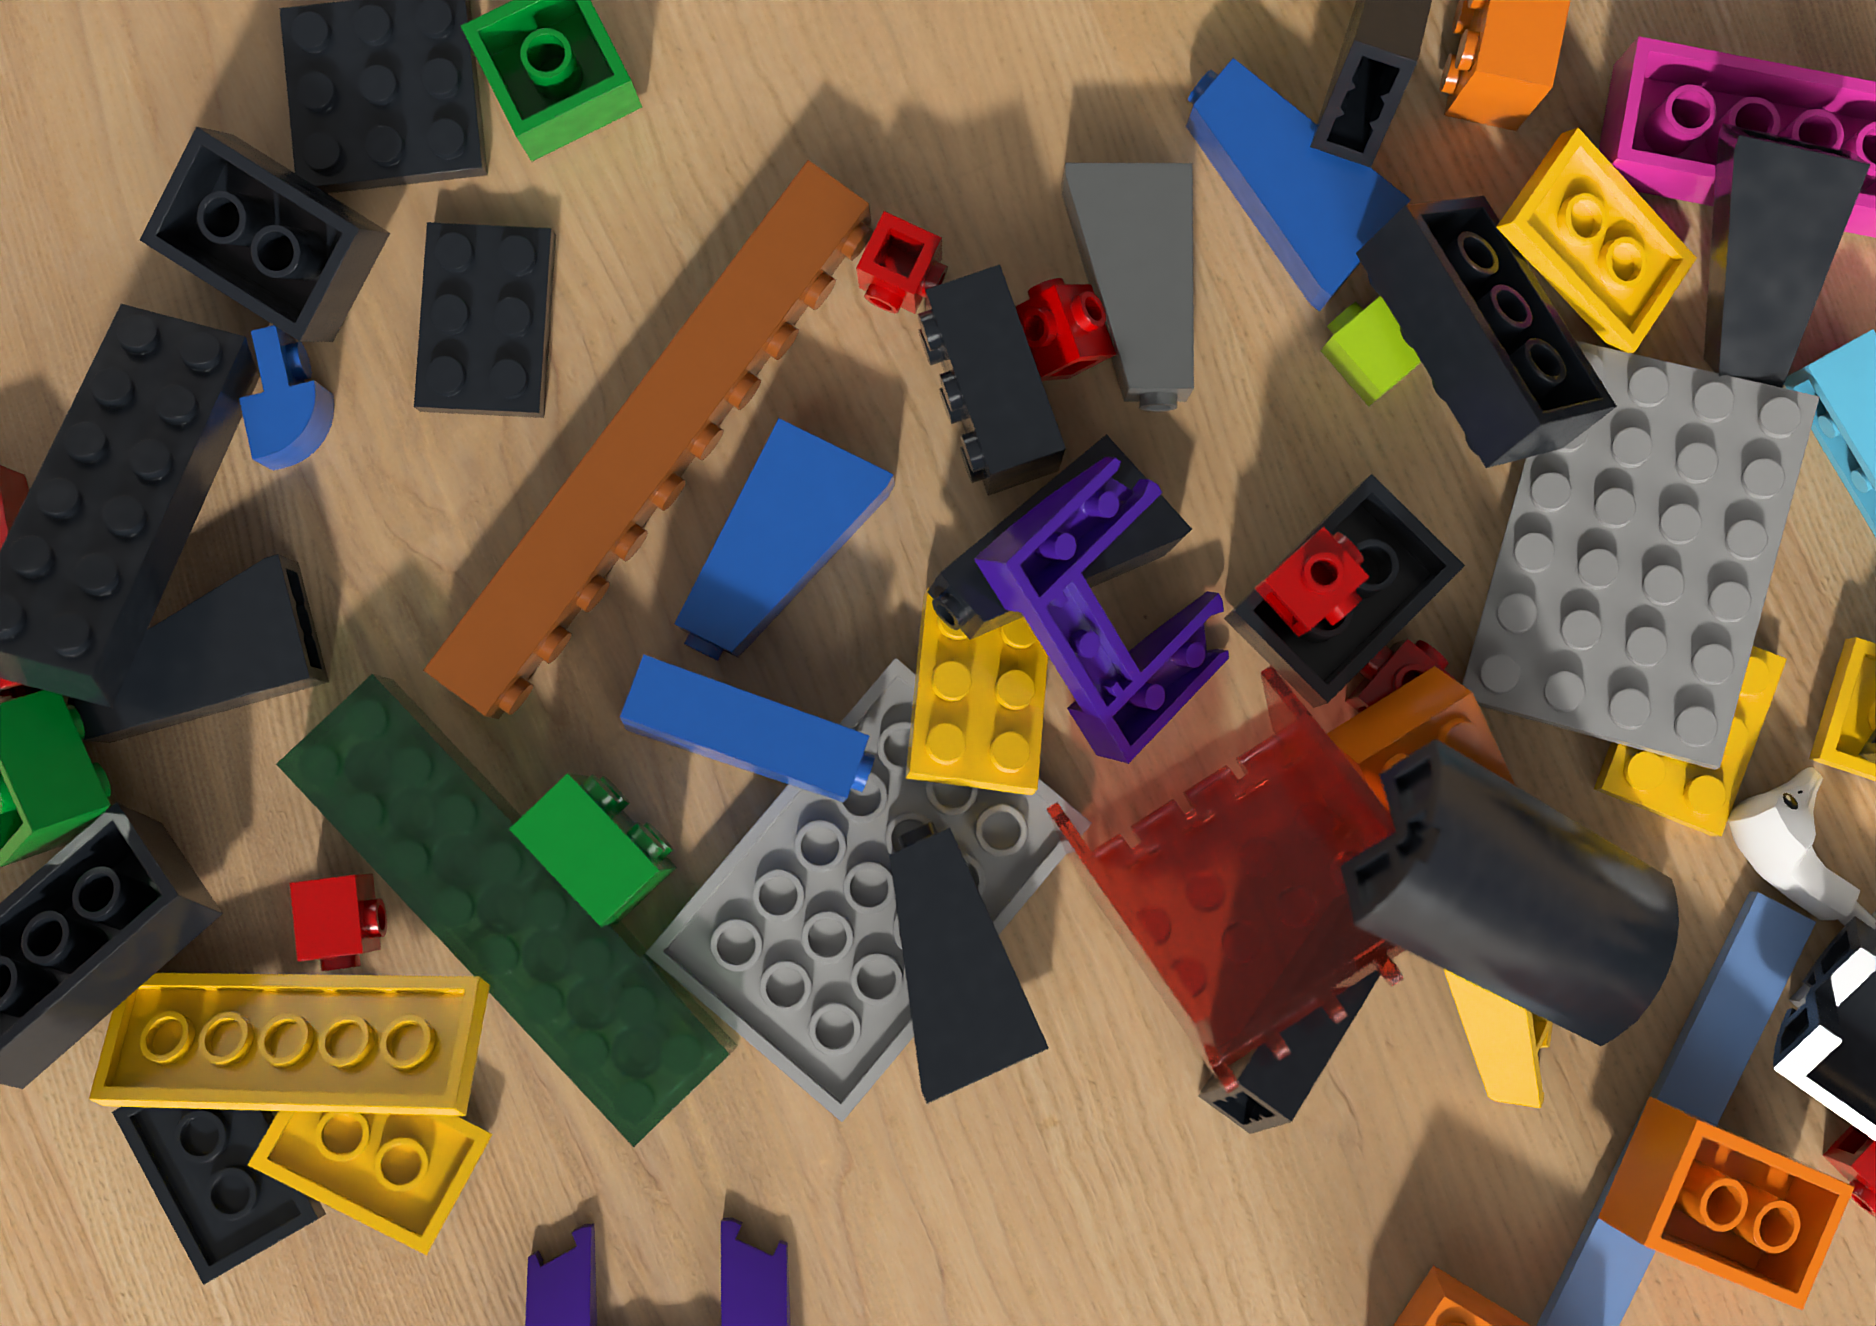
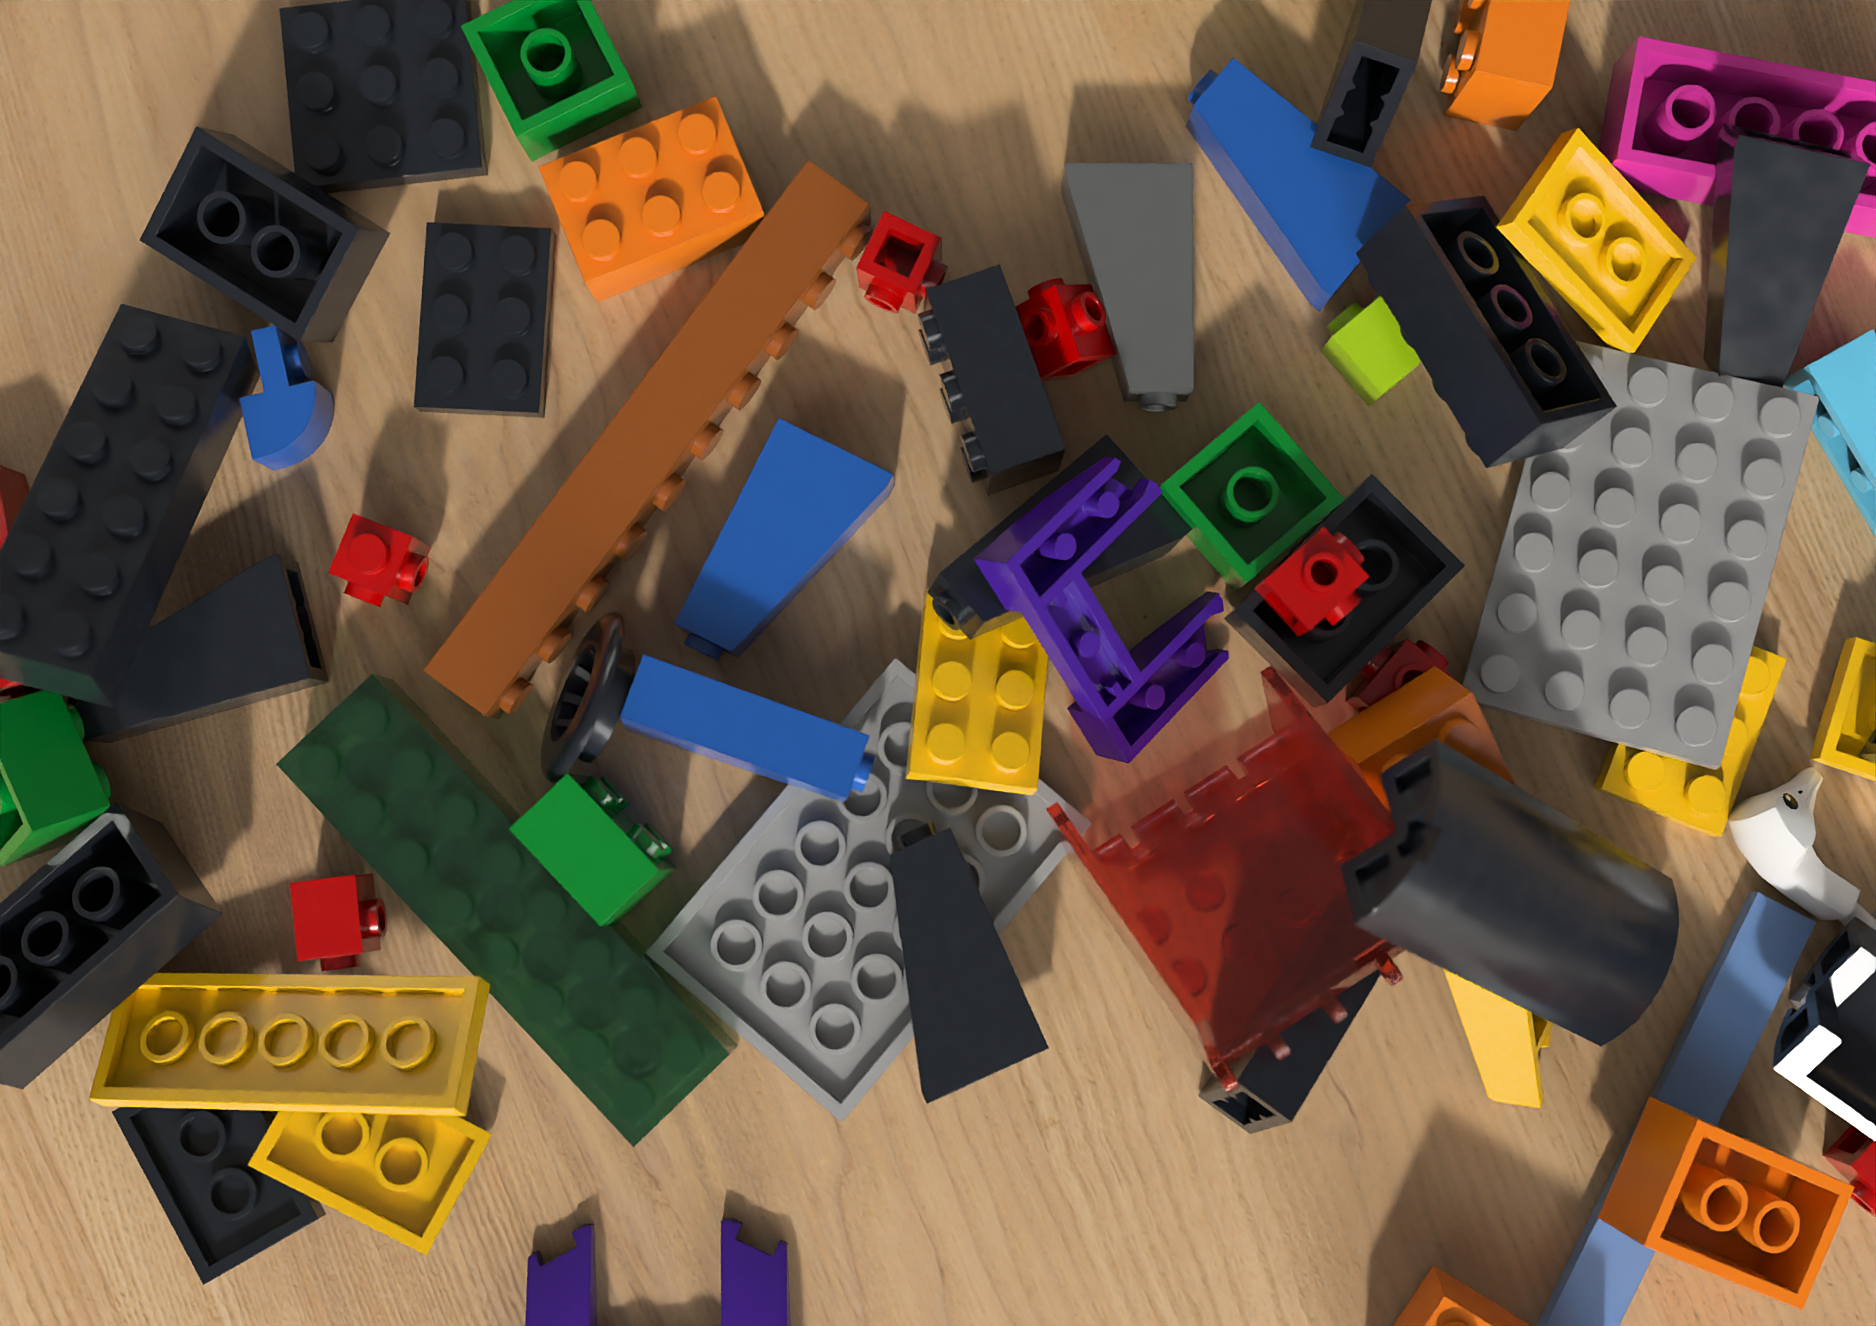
none -> red brick [328,513,432,607]
none -> orange brick [538,96,765,302]
none -> black wheel [541,612,635,783]
none -> green brick [1160,402,1345,592]

